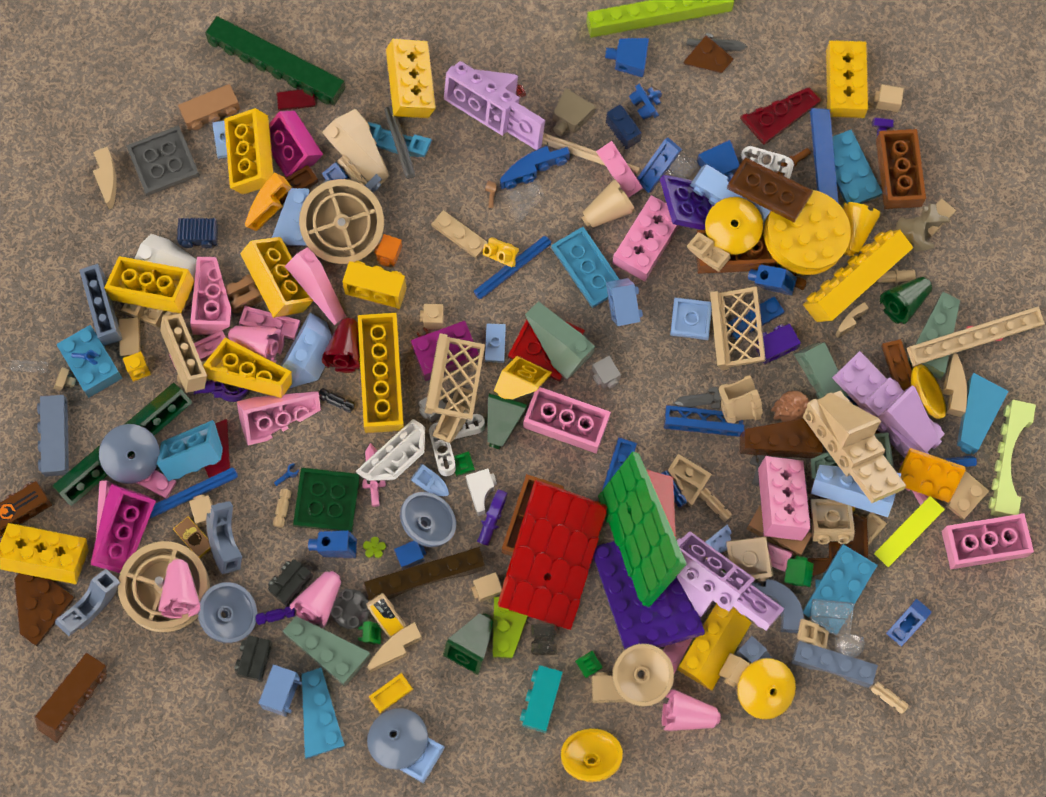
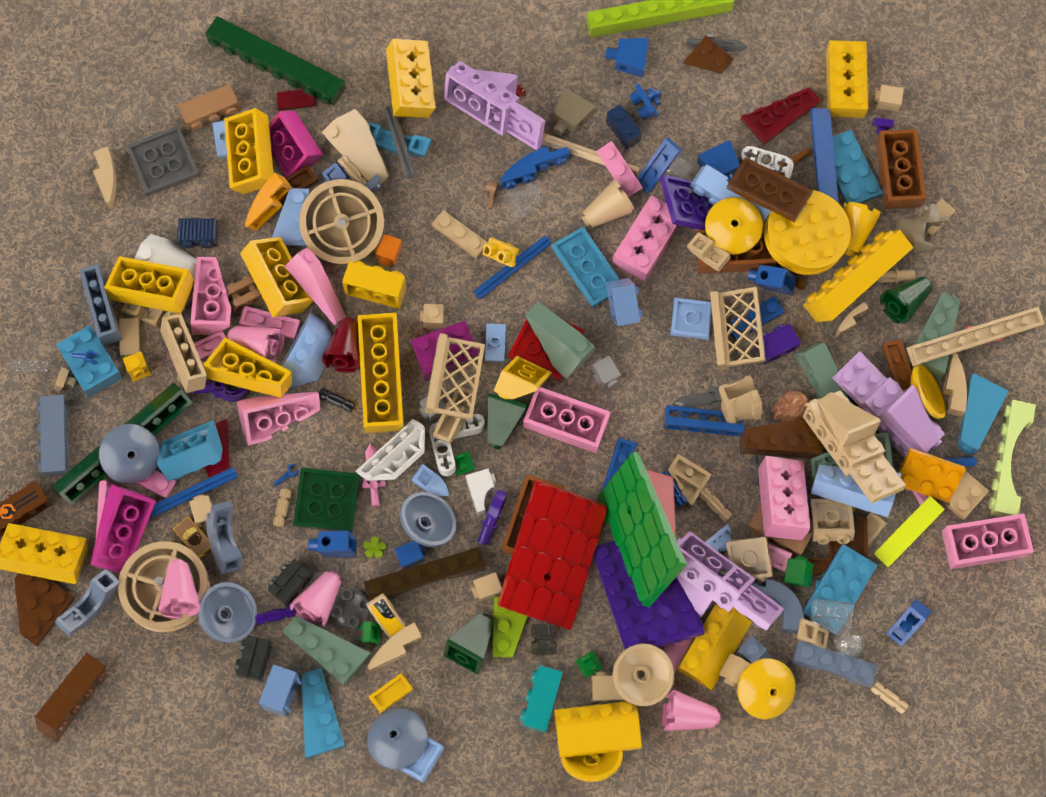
none -> yellow slope [554,702,642,758]

